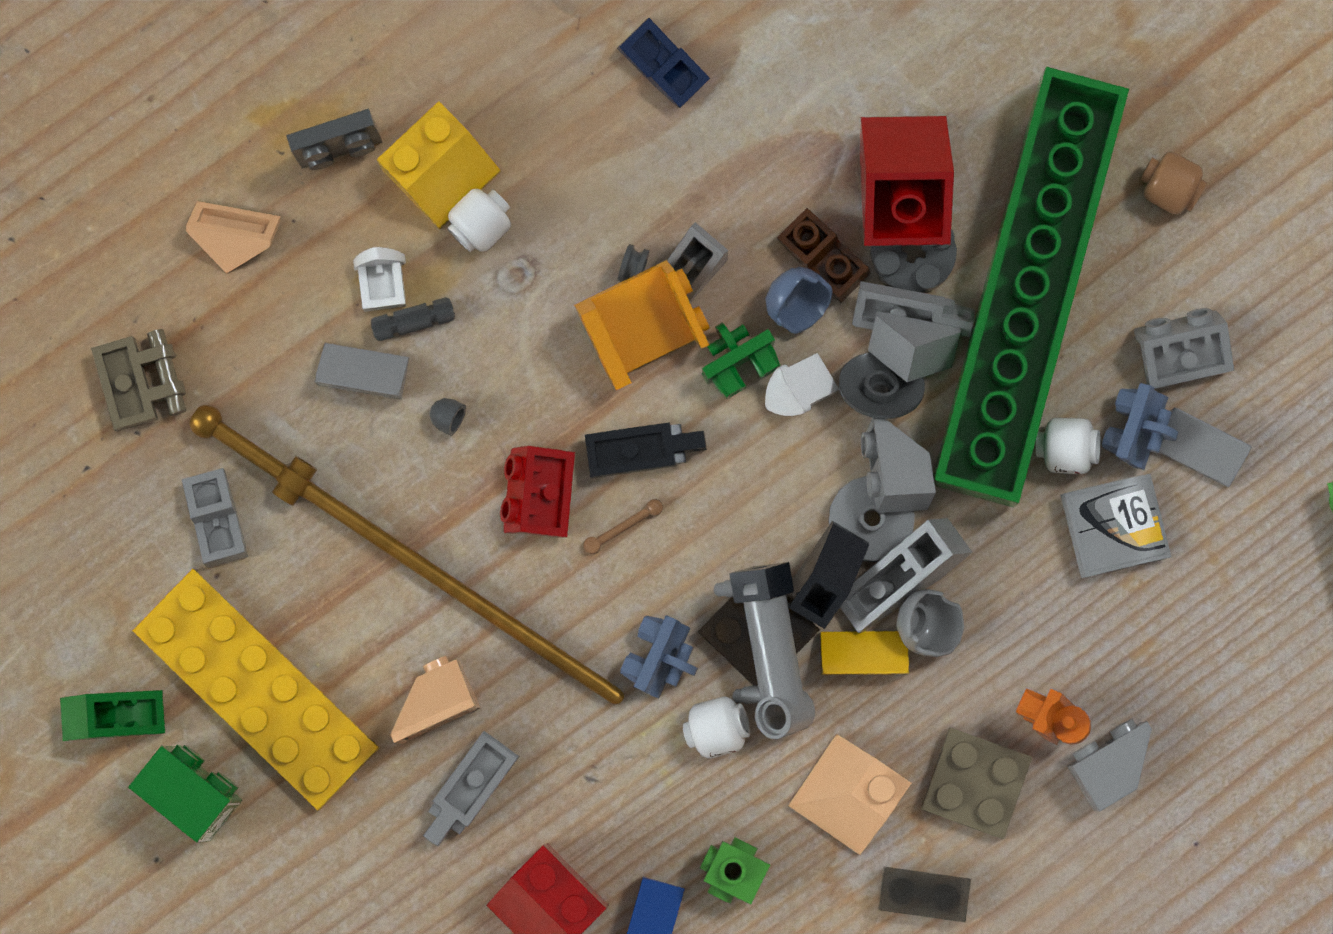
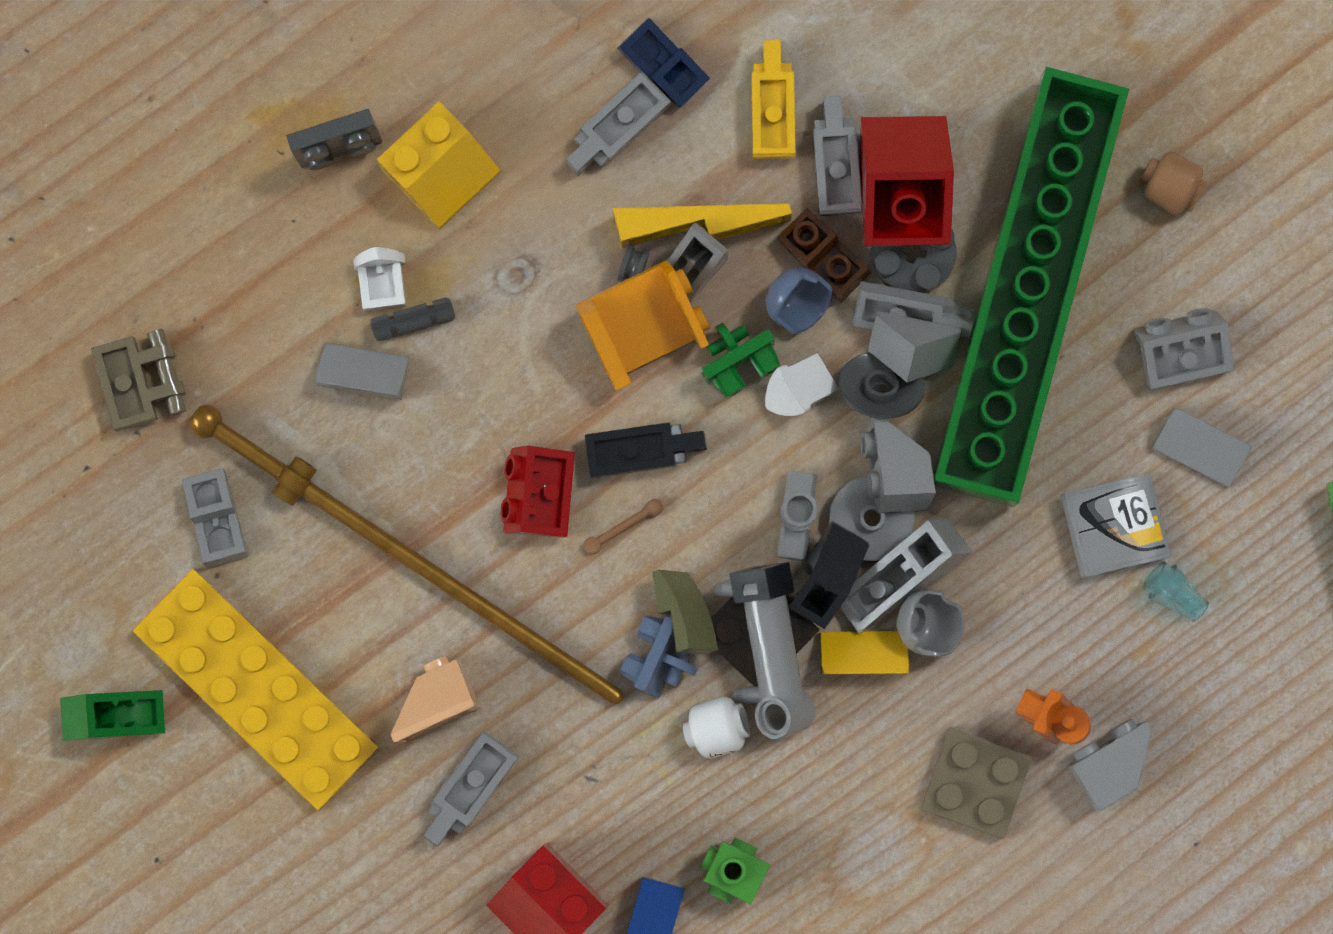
green brick [128,744,243,843] -> none
light nougat slope [186,201,280,274] -> none
dark grey hinge [430,398,466,436] -> none
white head [447,189,511,252] -> none
light nougat slope [788,734,912,855] -> none
clear smoke plate [878,866,971,923] -> none
white head [1036,418,1101,474] -> none
sand blue hips [1102,383,1179,470] -> none
none -> light grey hinge [566,72,671,176]
none -> yellow slope [612,203,792,248]
none -> olive slope [652,570,718,655]
none -> yellow hinge [751,40,796,159]
none -> light grey bar [777,471,818,561]
none -> light grey hinge [813,96,862,216]
none -> clear light blue cone [1143,561,1209,622]

